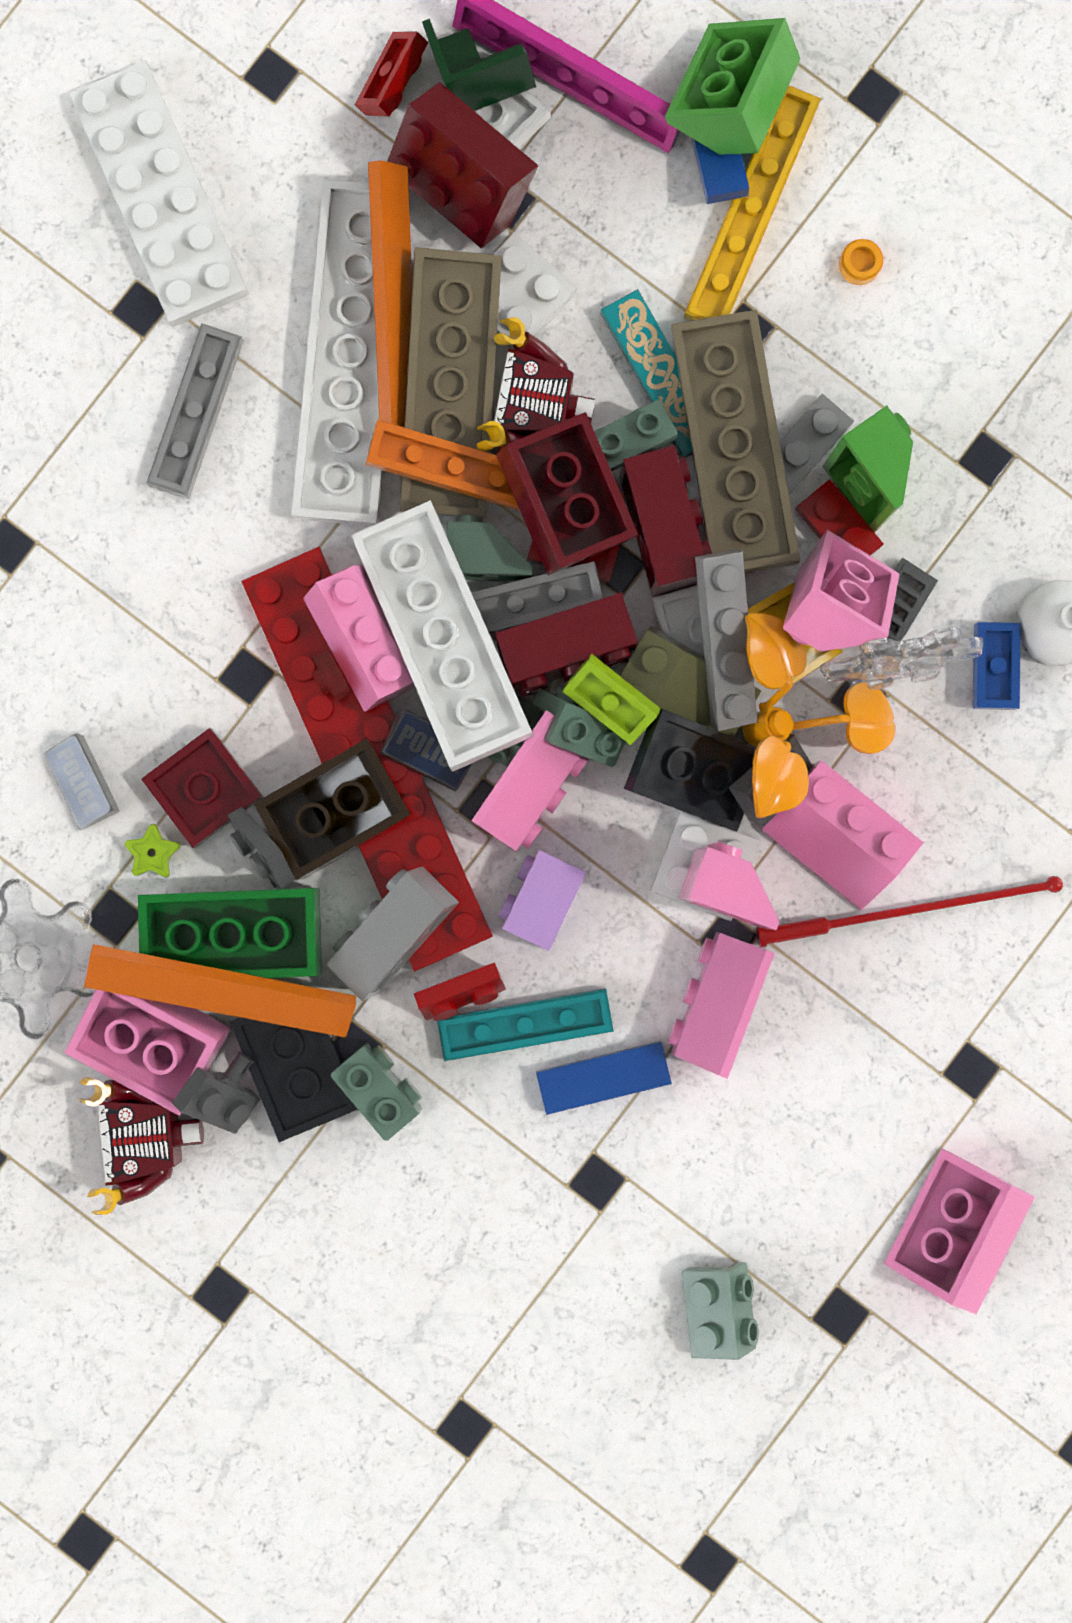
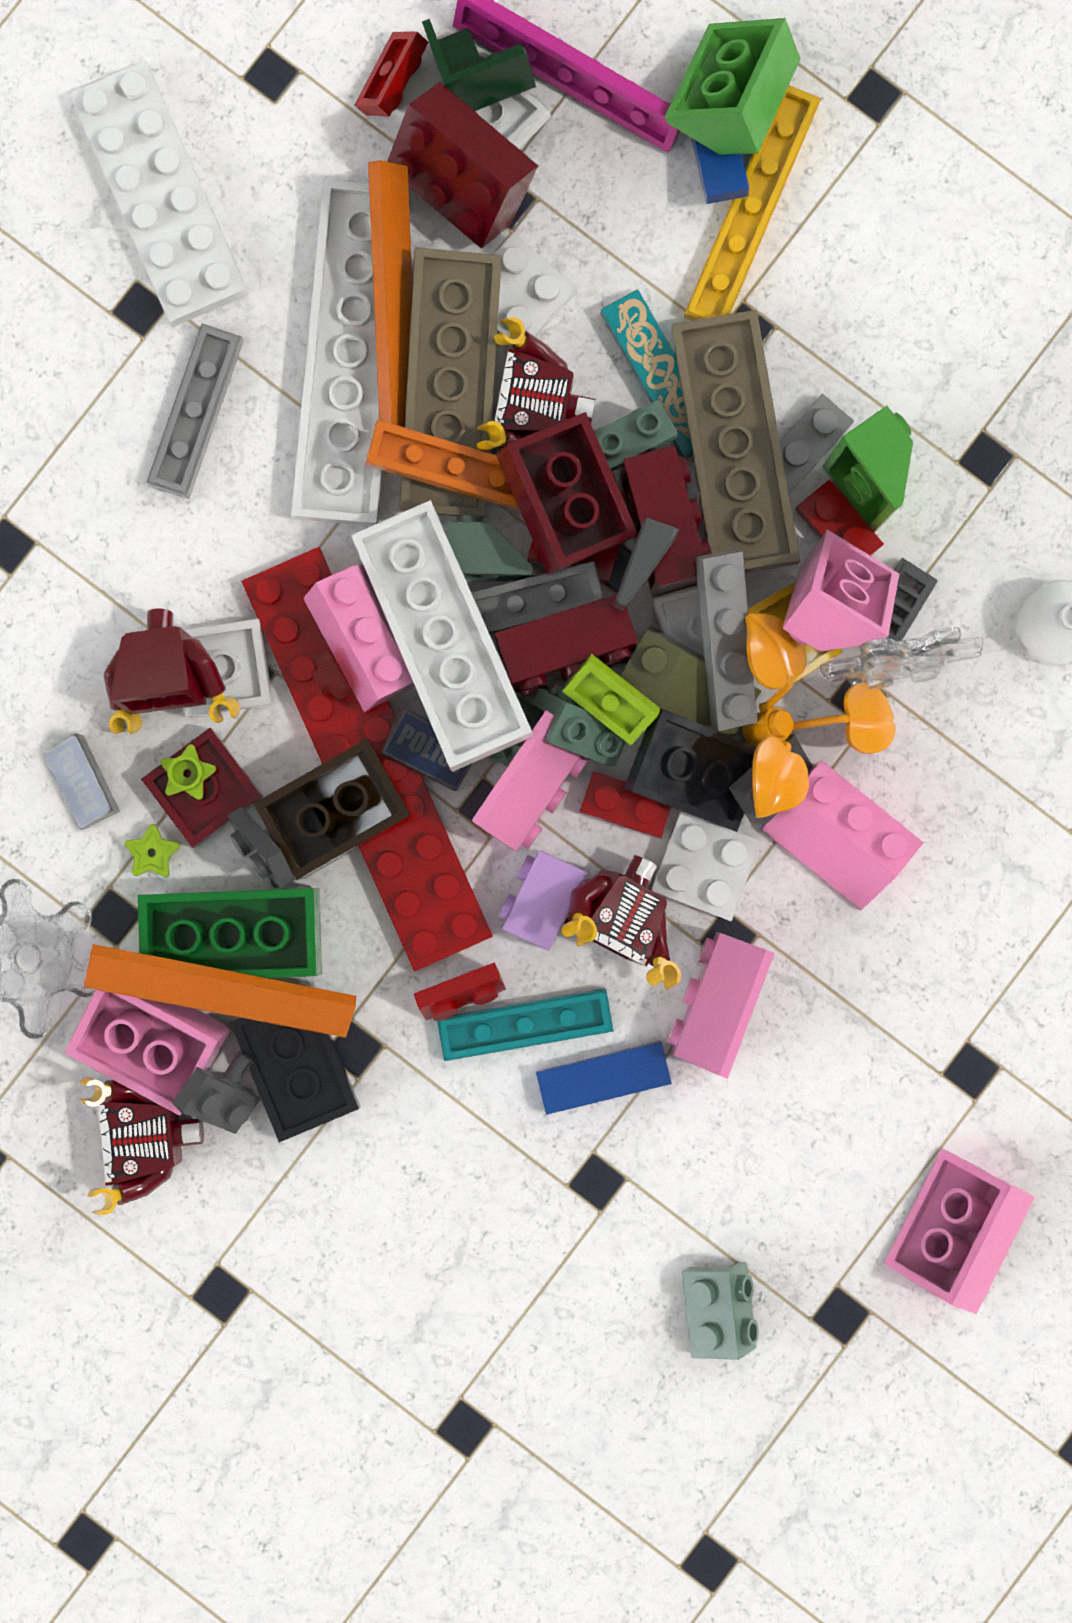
light grey brick [326,866,459,1001] -> none
sand green bracket [331,1042,422,1141] -> none
bright pink slope [678,842,779,930] -> none
red piece [756,876,1063,948] -> none
light orange tile [839,239,883,285] -> none
blue plate [973,622,1021,710] -> none
none -> dark red torso [104,608,240,735]
none -> lime plate [160,744,216,800]
none -> white plate [185,619,273,717]
none -> torso [561,855,681,990]
none -> red plate [579,771,671,839]
none -> dark grey slope [613,518,679,612]

